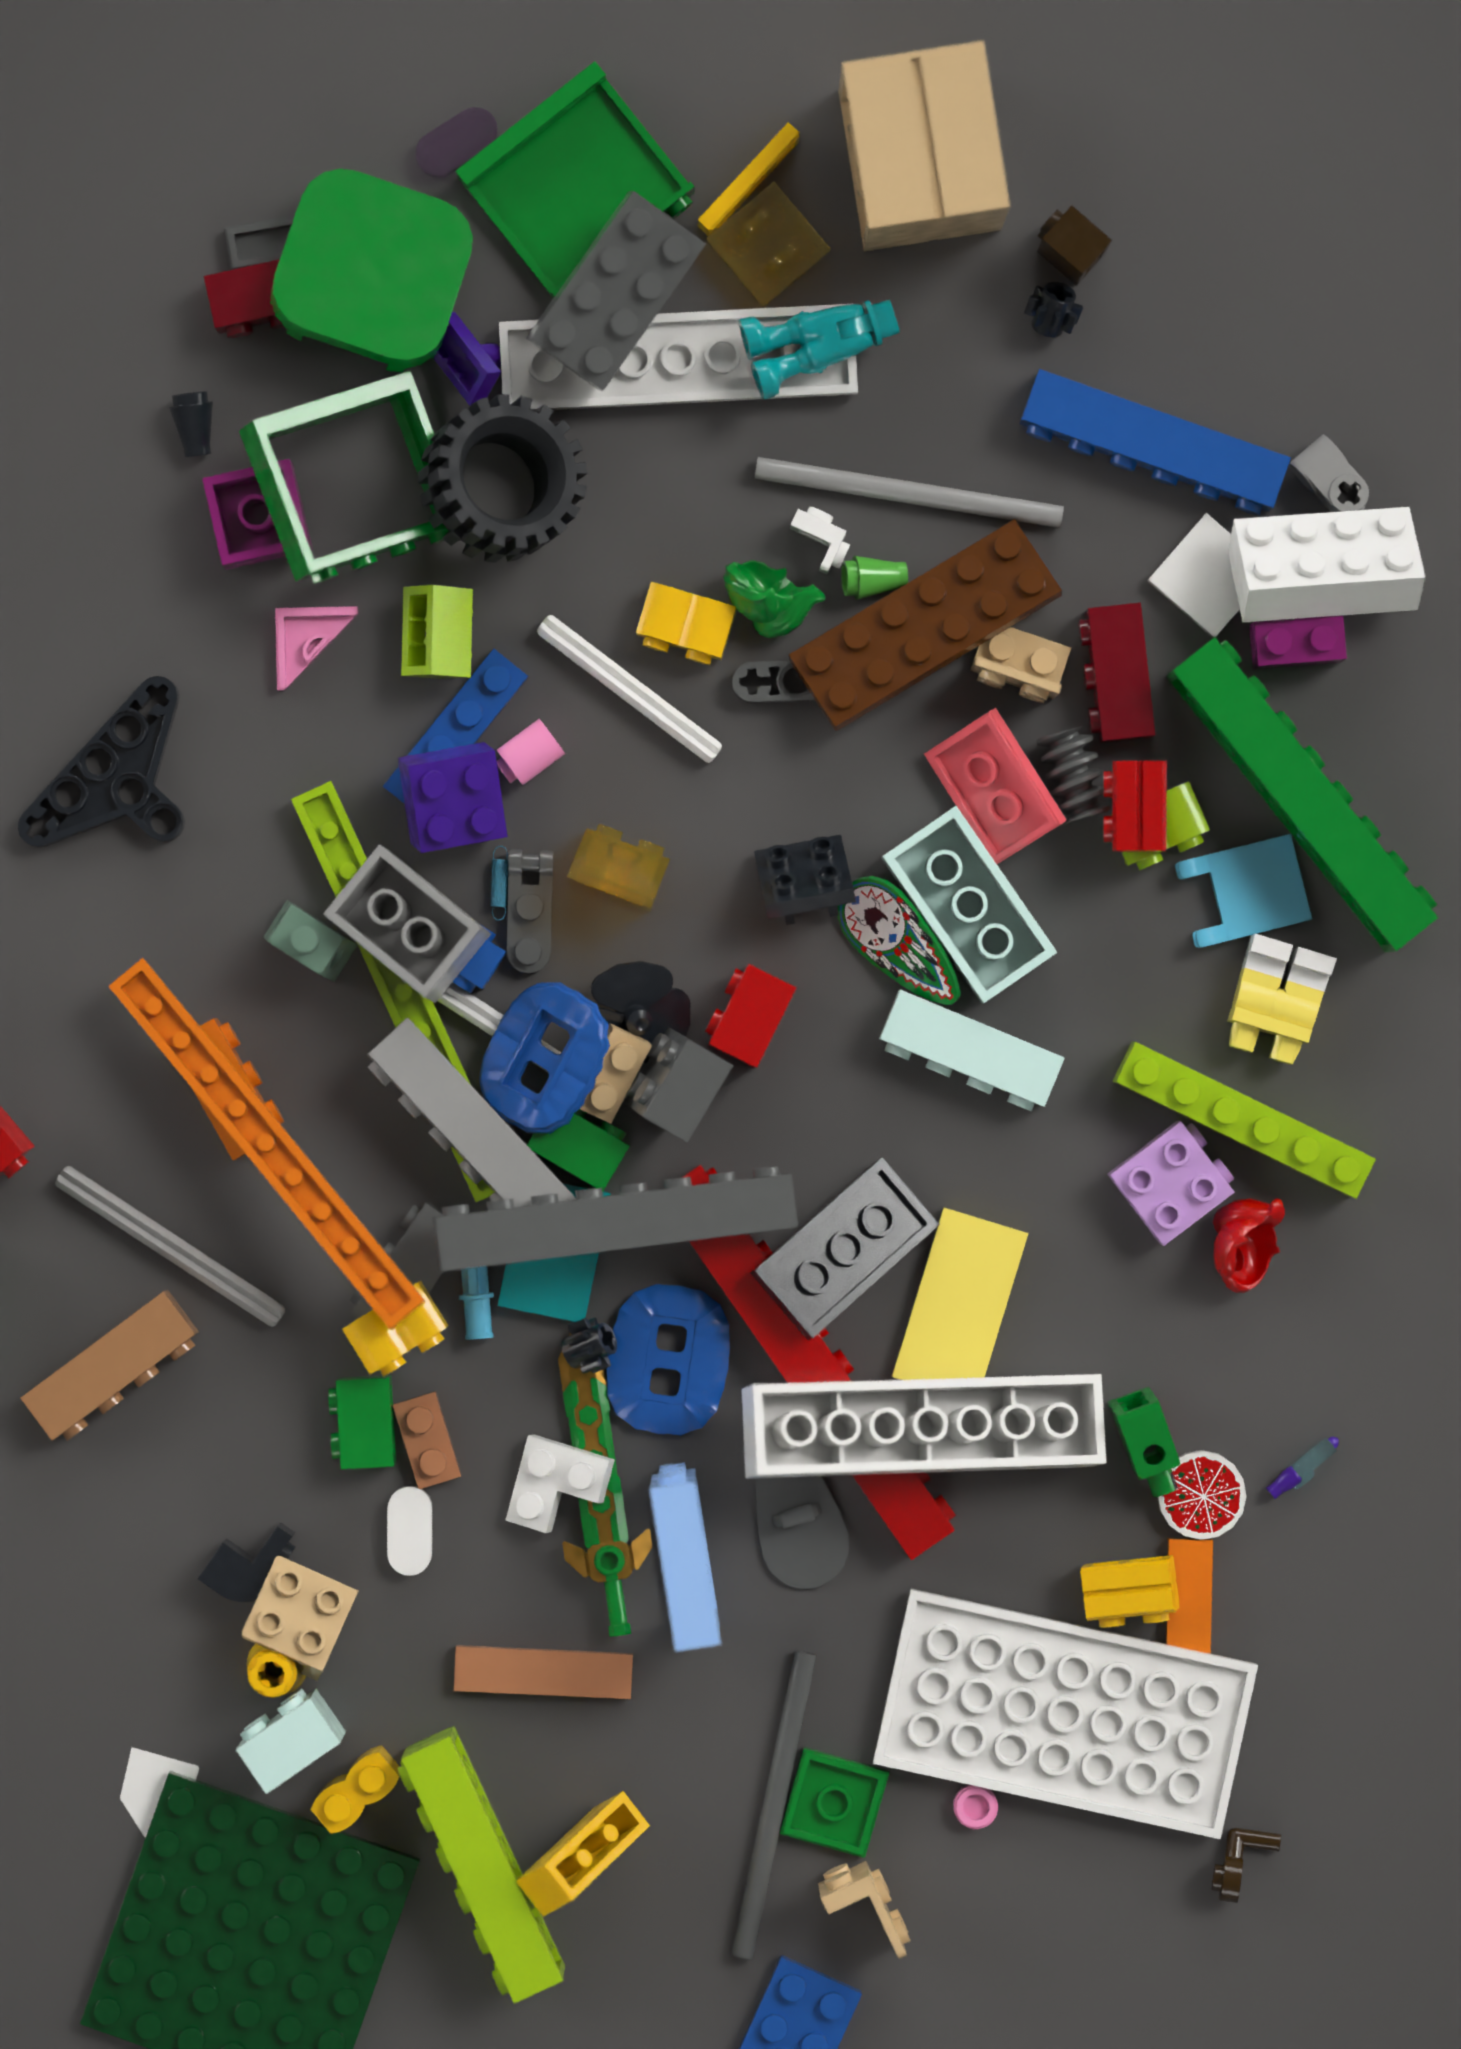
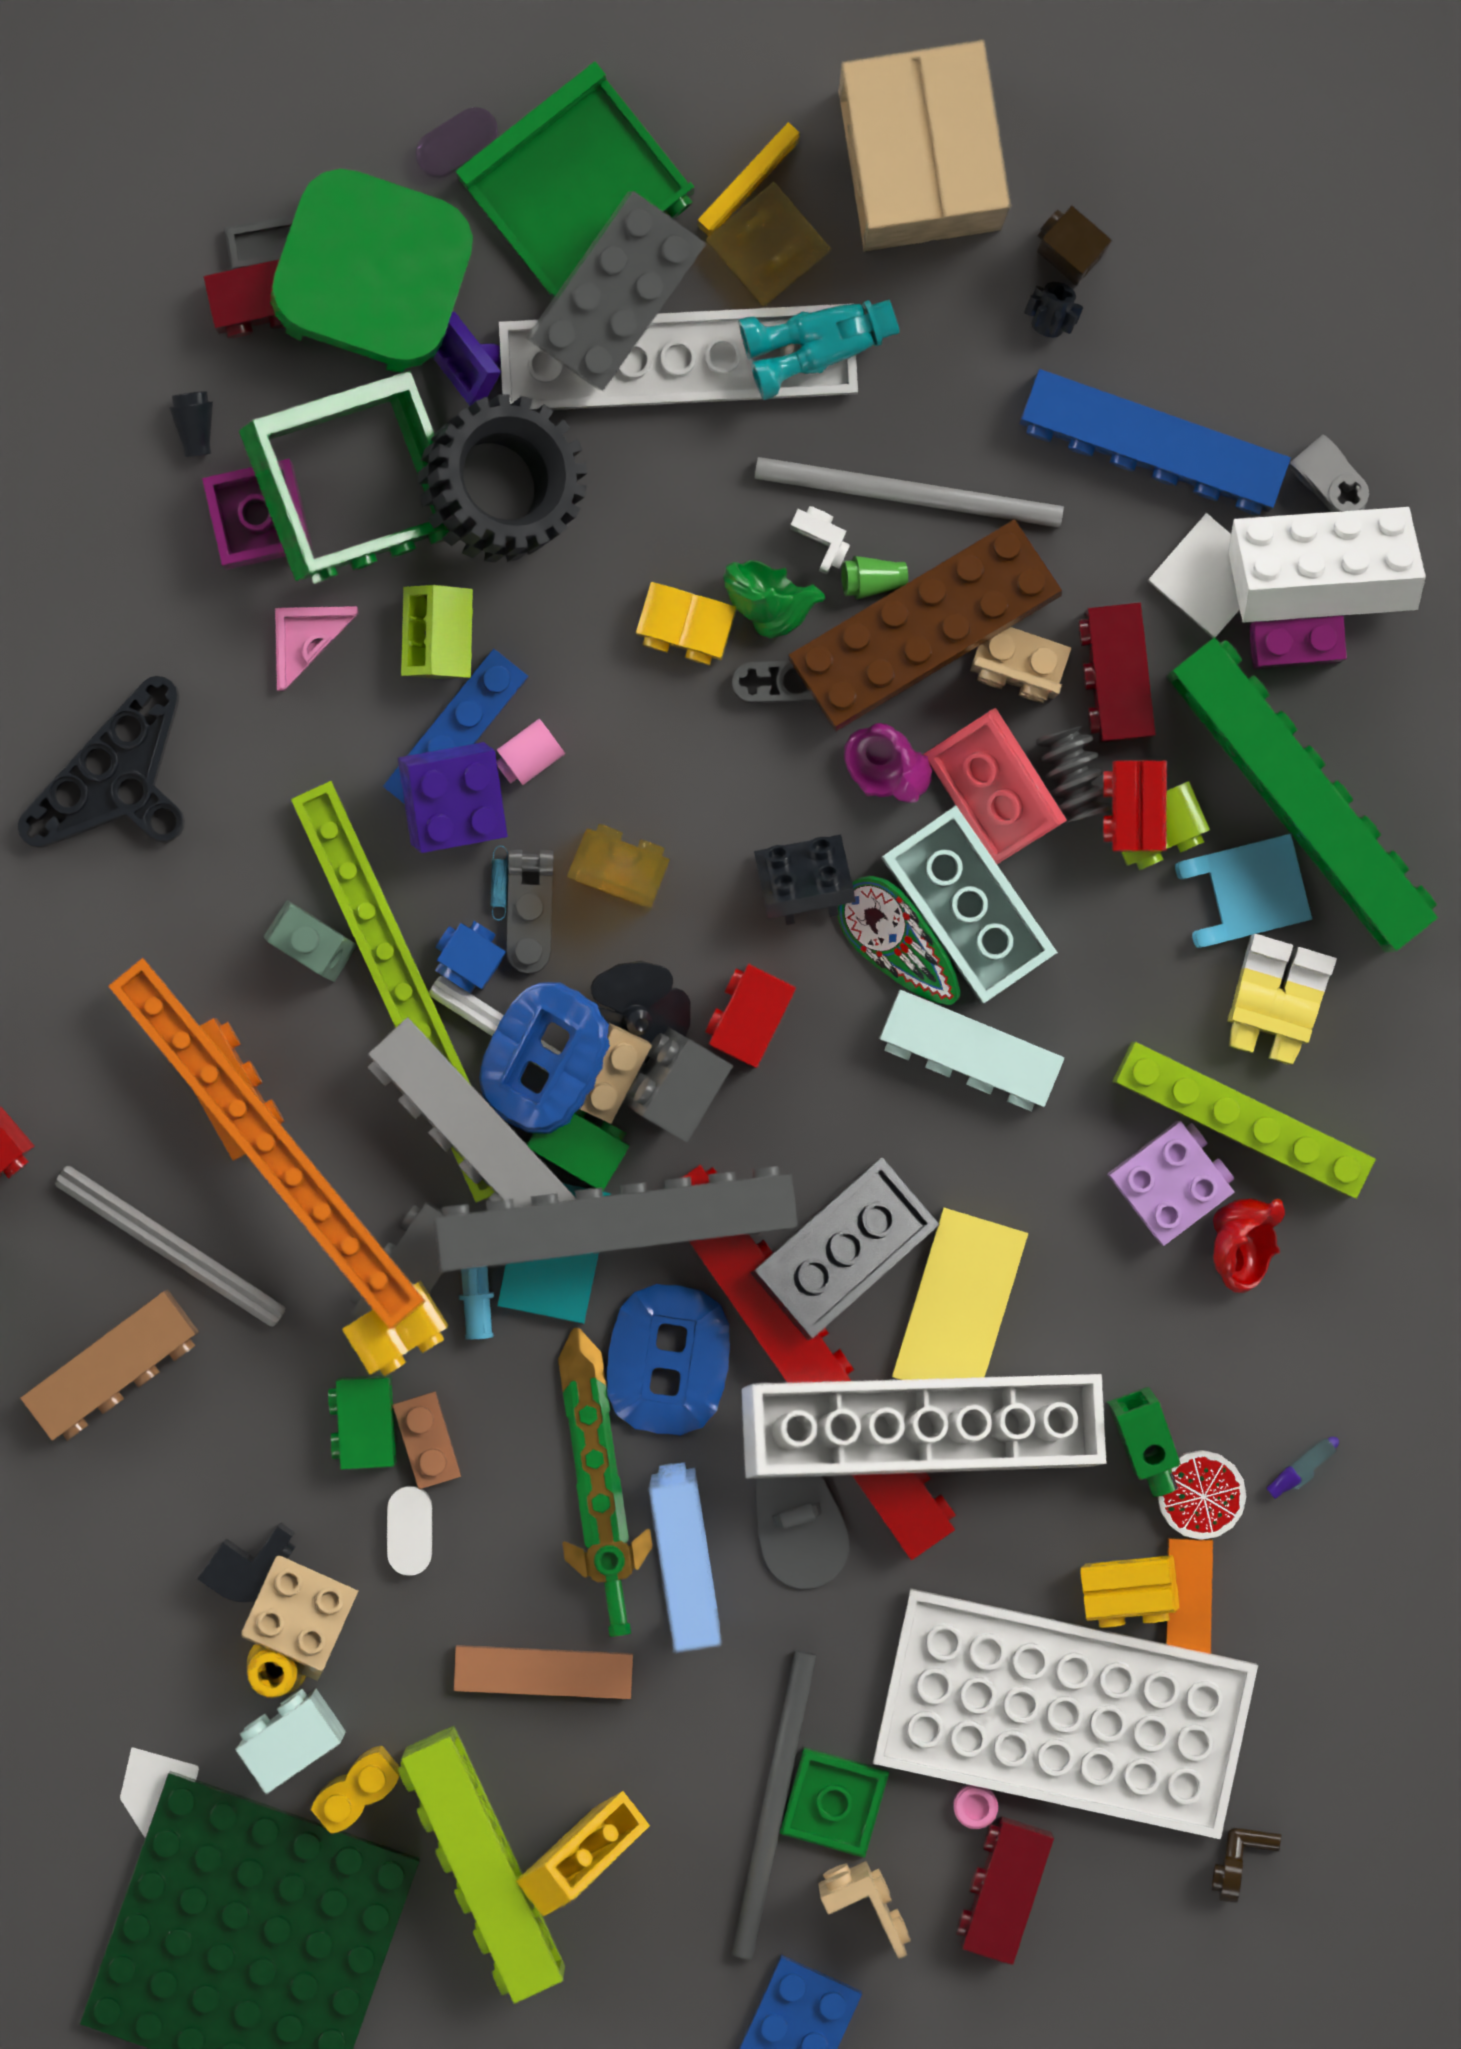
light grey brick [323,844,491,1003] -> none
white plate [506,1434,615,1533] -> none
white axle [537,615,722,763] -> none
black gear [562,1317,617,1374] -> none
none -> magenta hair [844,723,932,803]
none -> dark red brick [956,1816,1054,1965]

